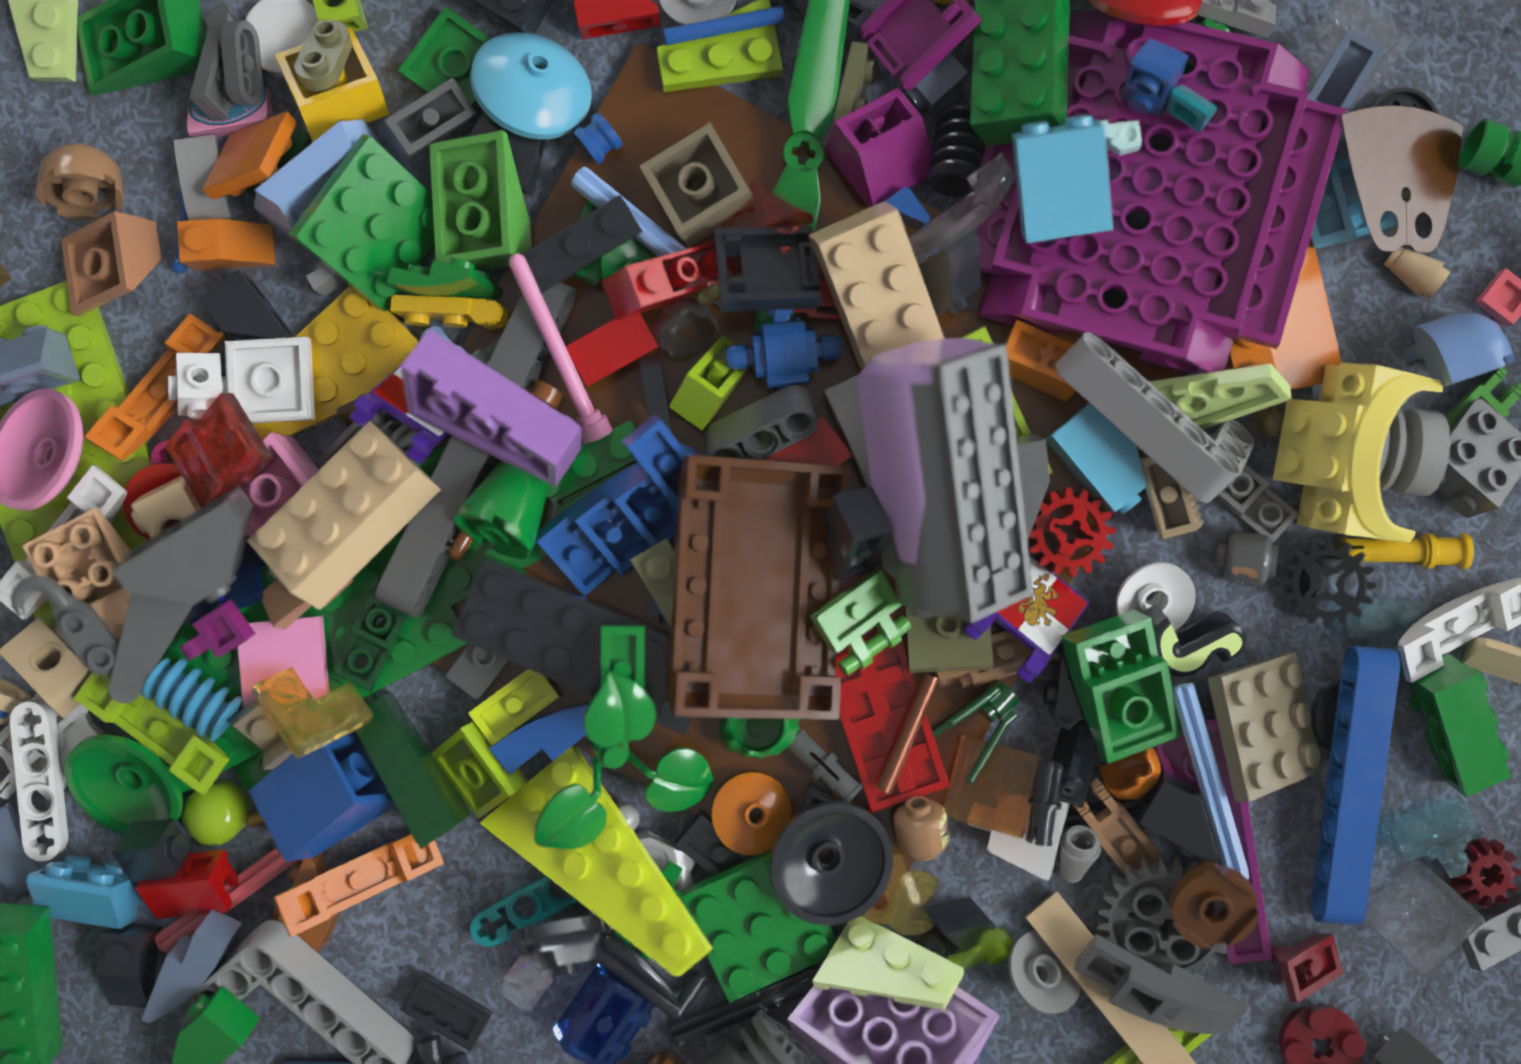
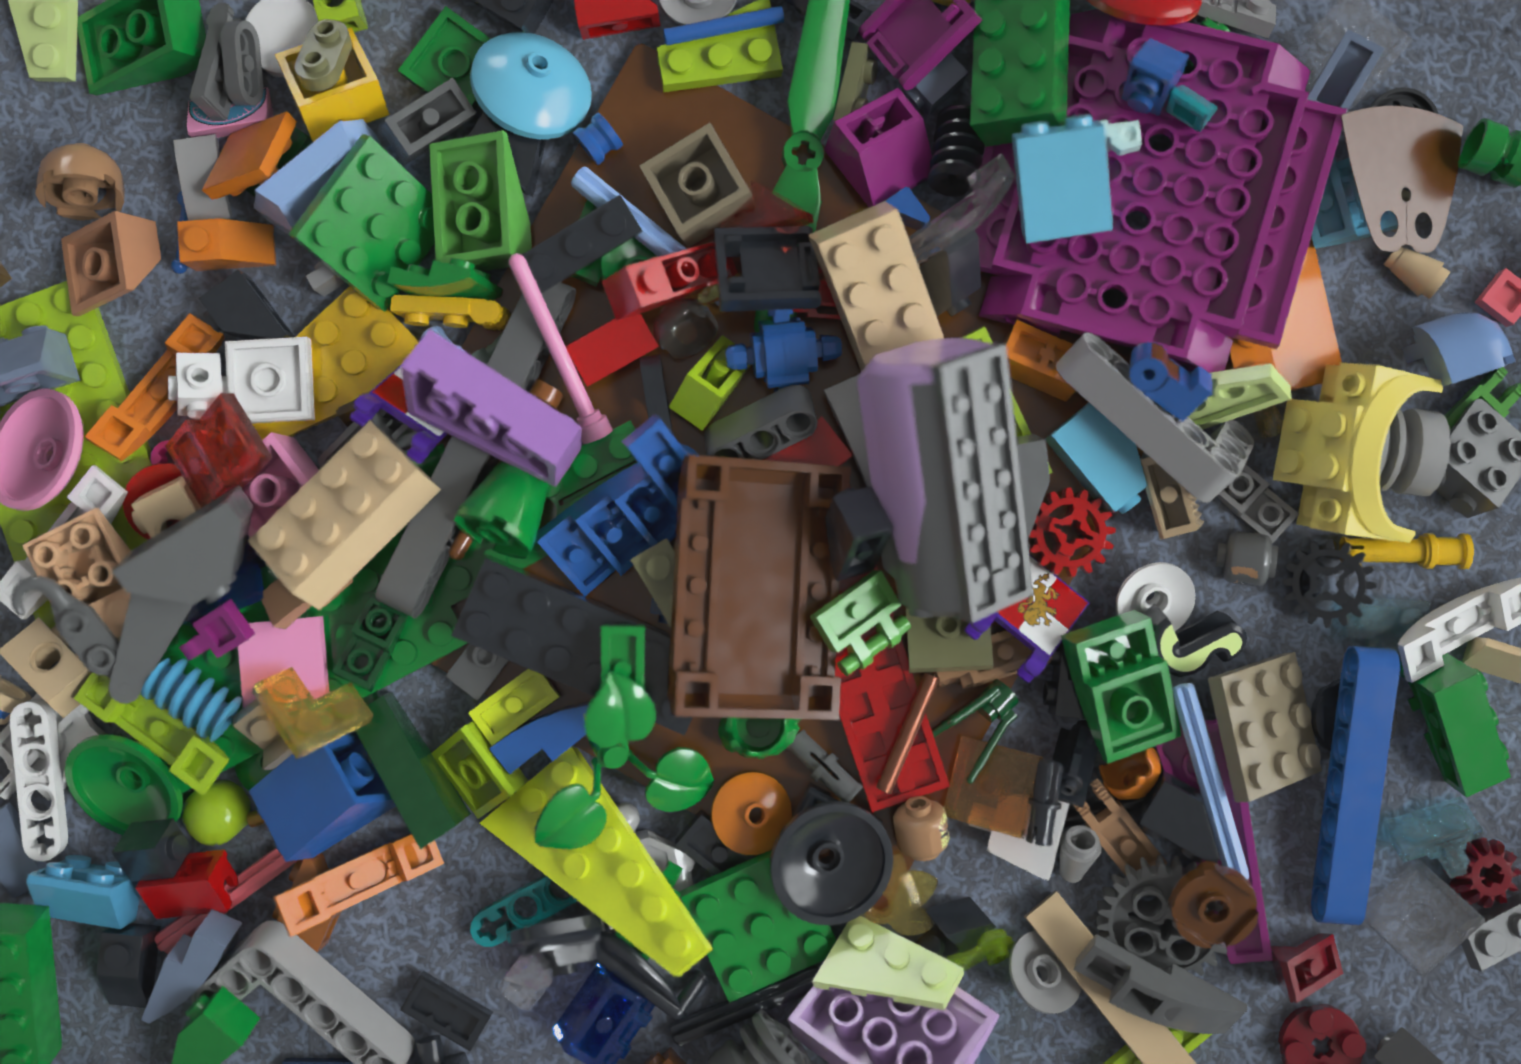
none -> blue leg [1129,342,1212,422]

